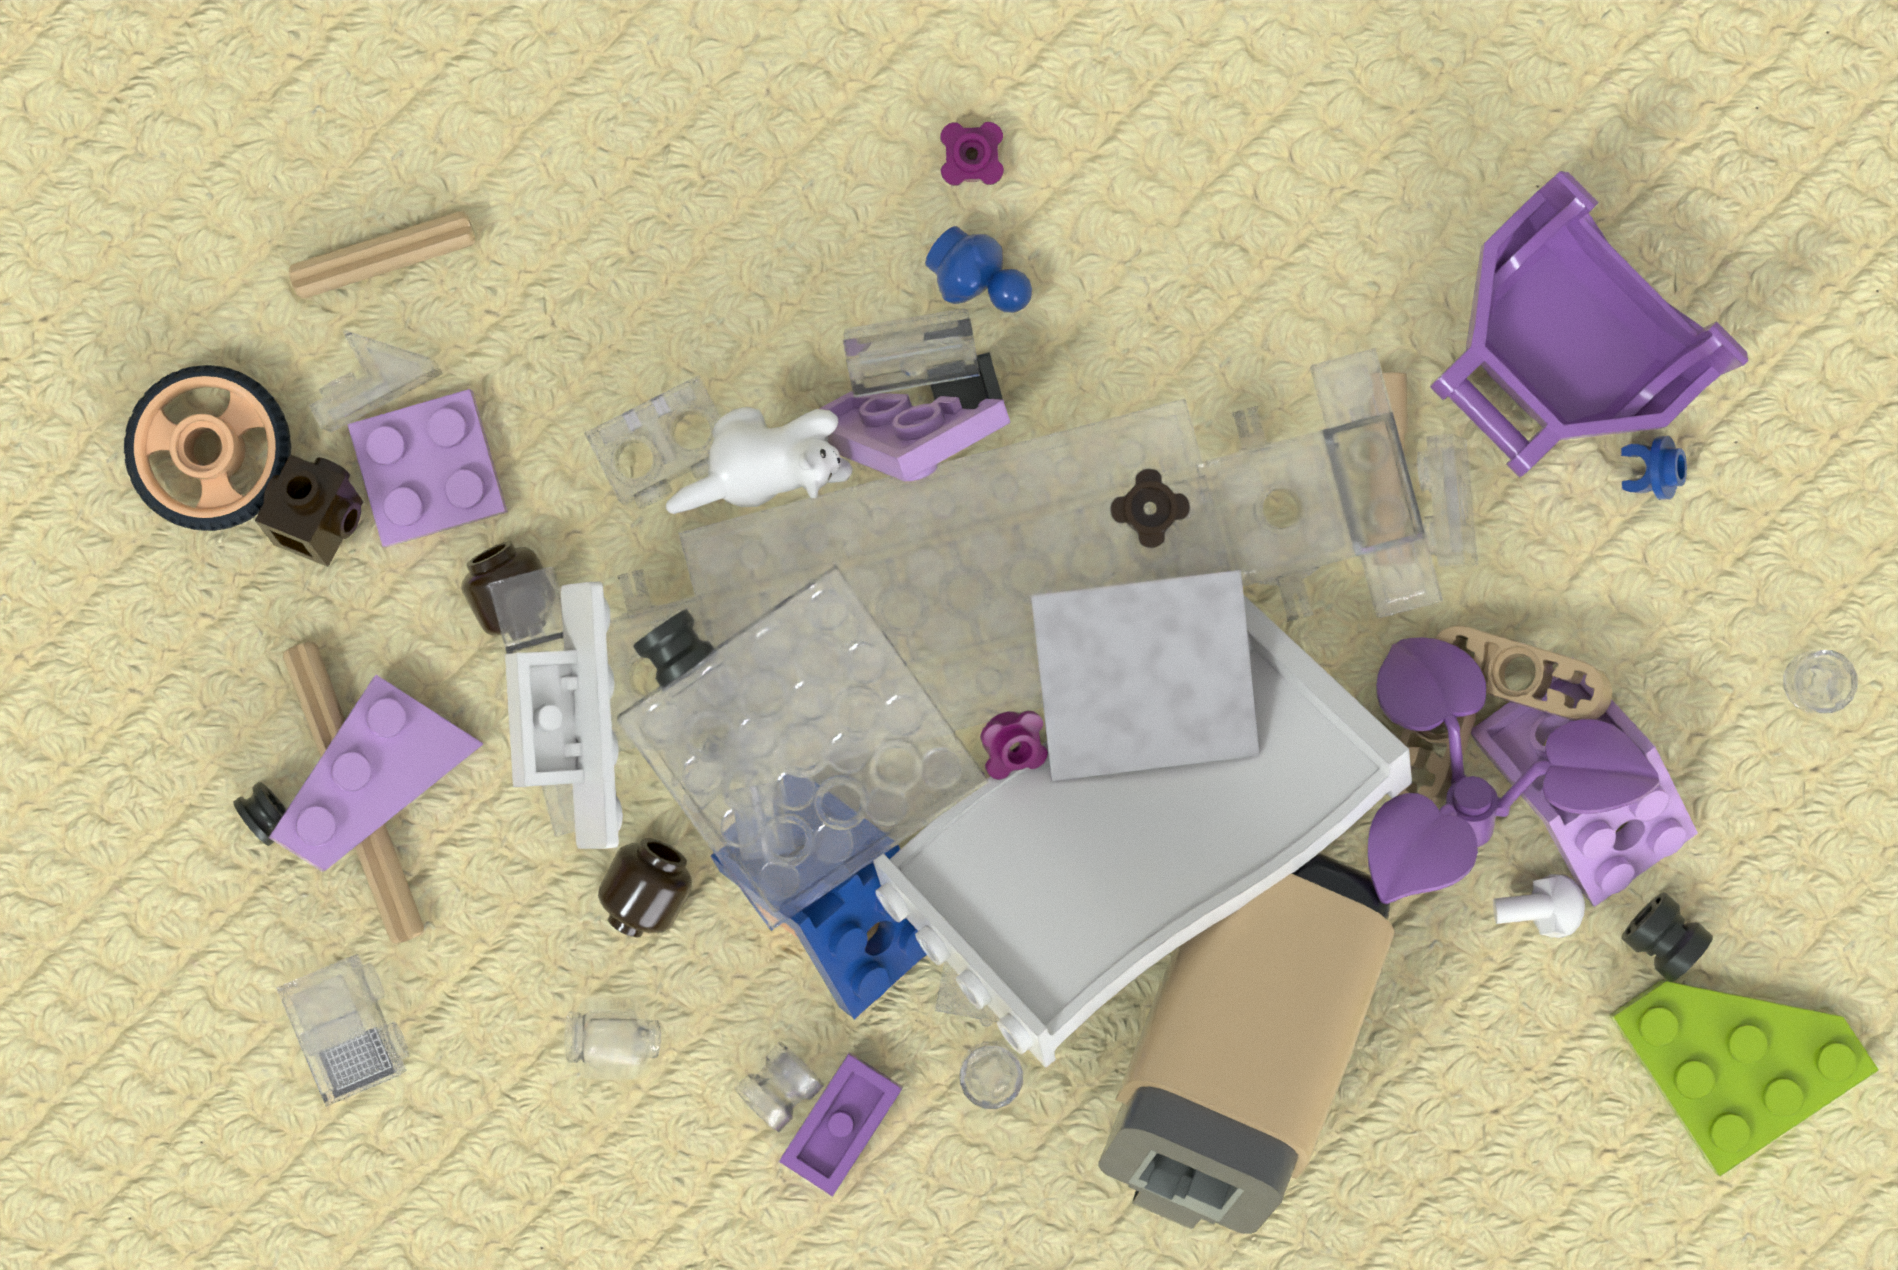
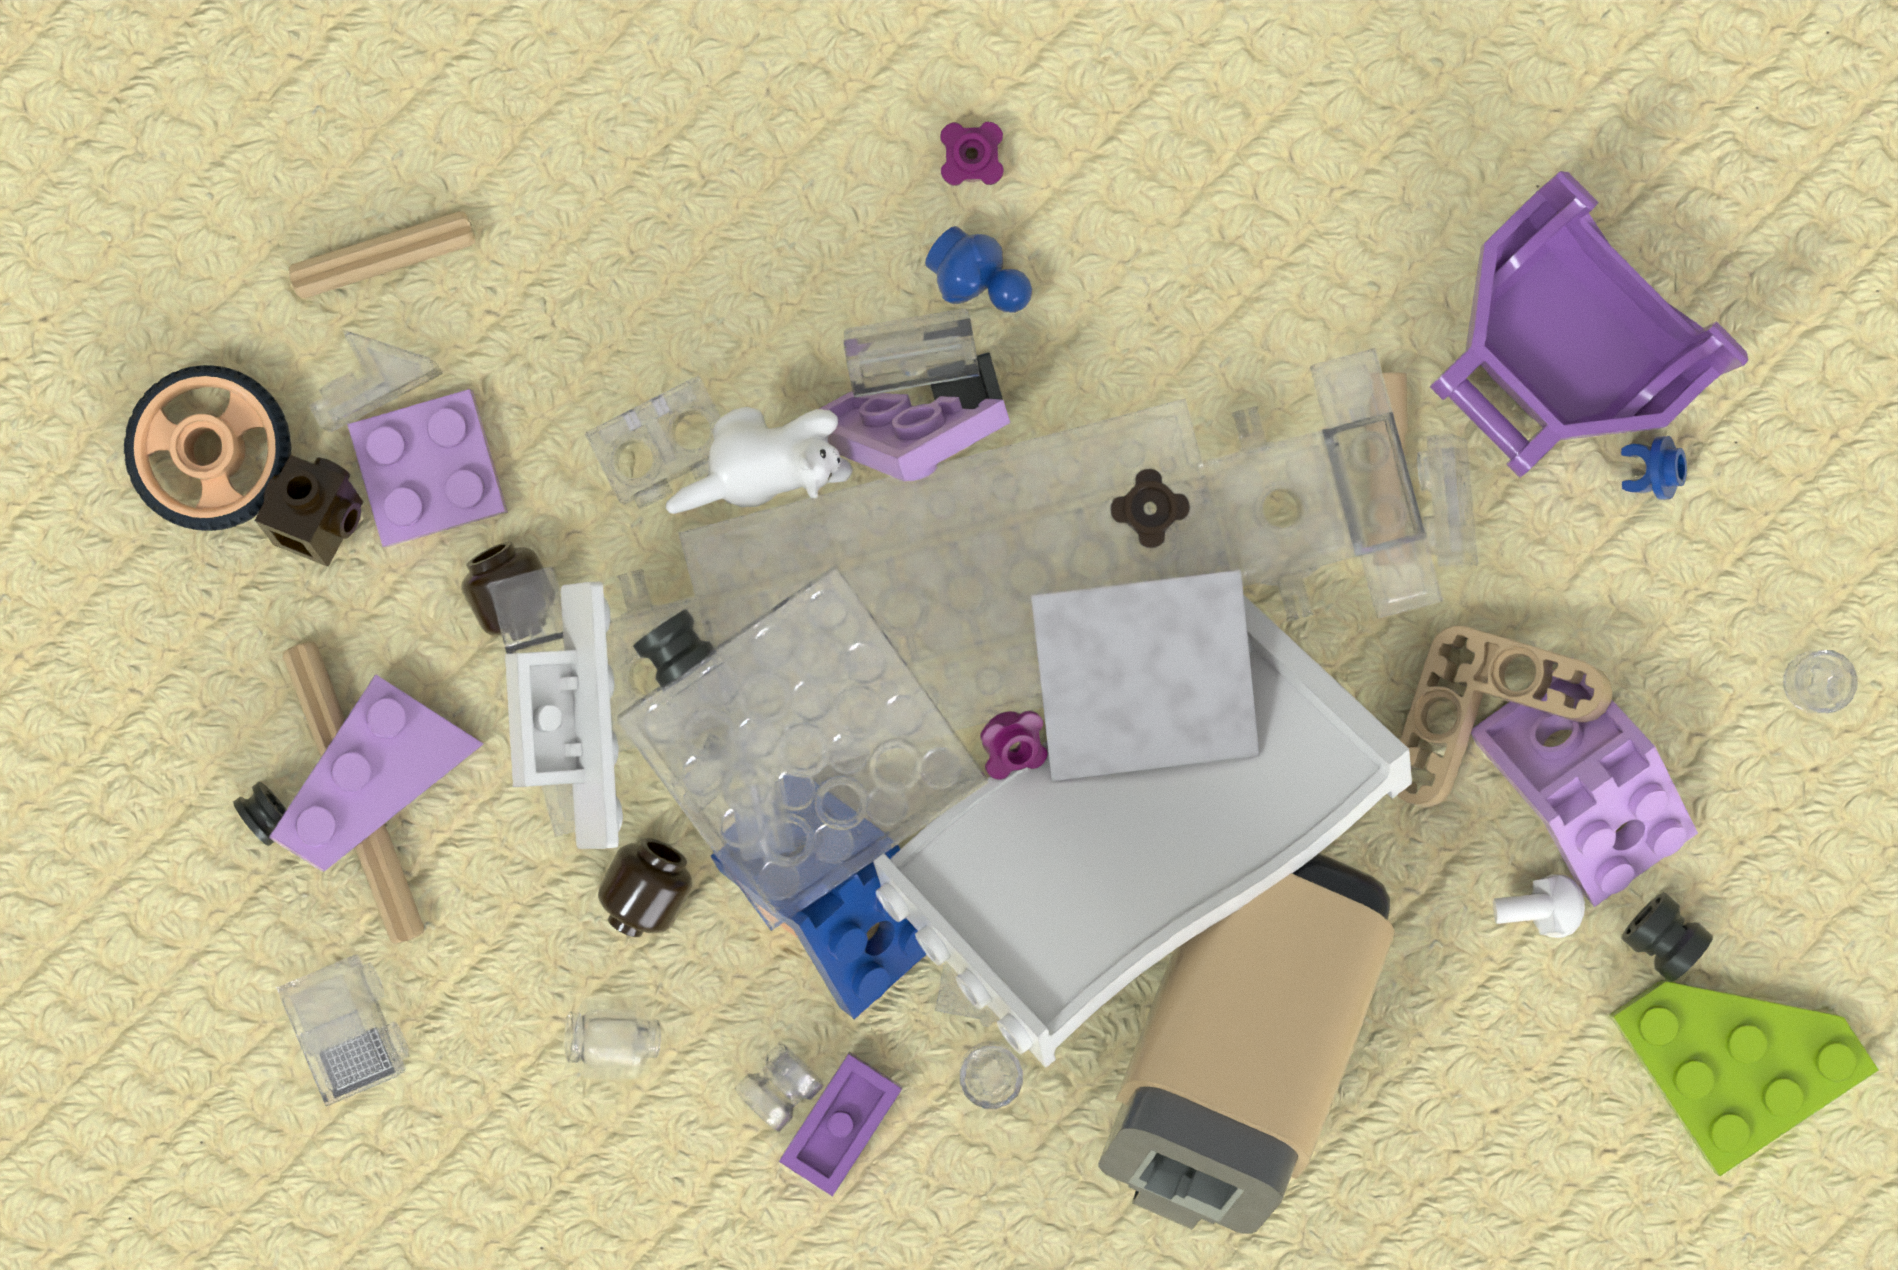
medium lavender plant [1367,637,1659,904] -> none

